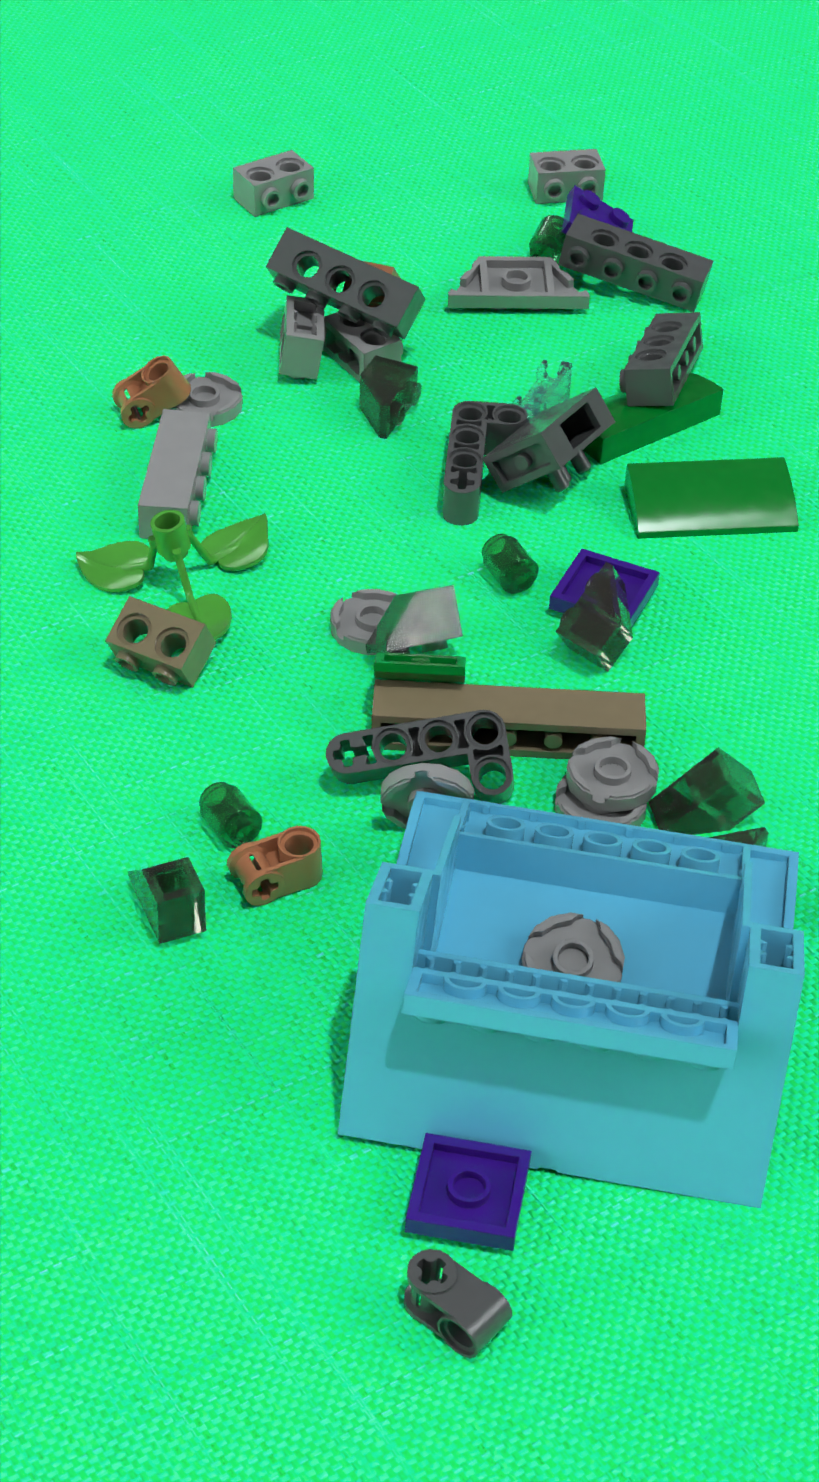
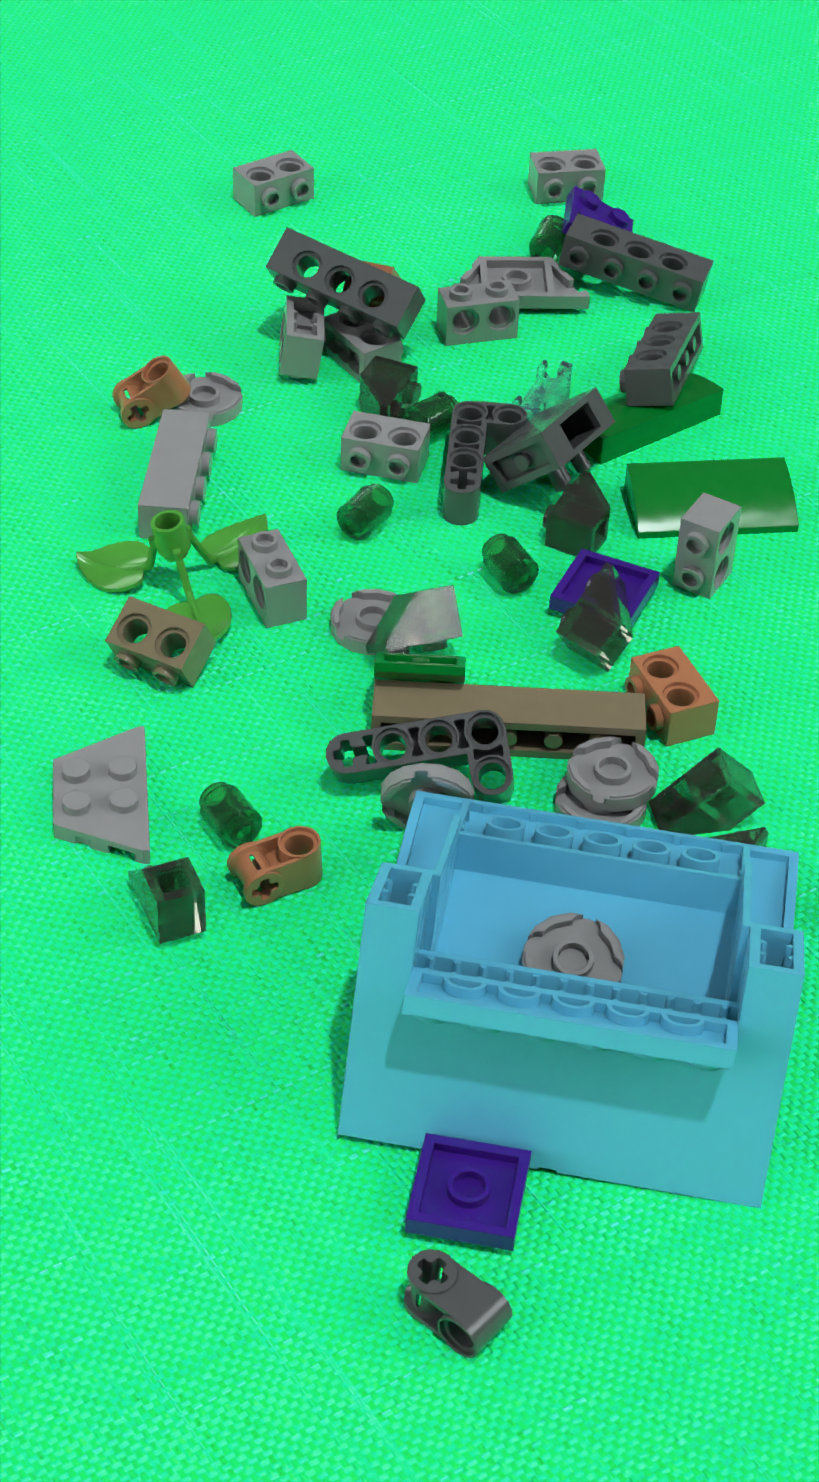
none -> light grey wing [53,726,151,864]
none -> brick [238,529,307,628]
none -> clear green brick [337,484,394,541]
none -> brick [341,411,430,483]
none -> clear green brick [401,391,458,440]
none -> brick [437,279,520,346]
none -> clear smoke slope [542,470,610,557]
none -> brick [625,646,719,747]
none -> light grey brick [672,492,742,599]

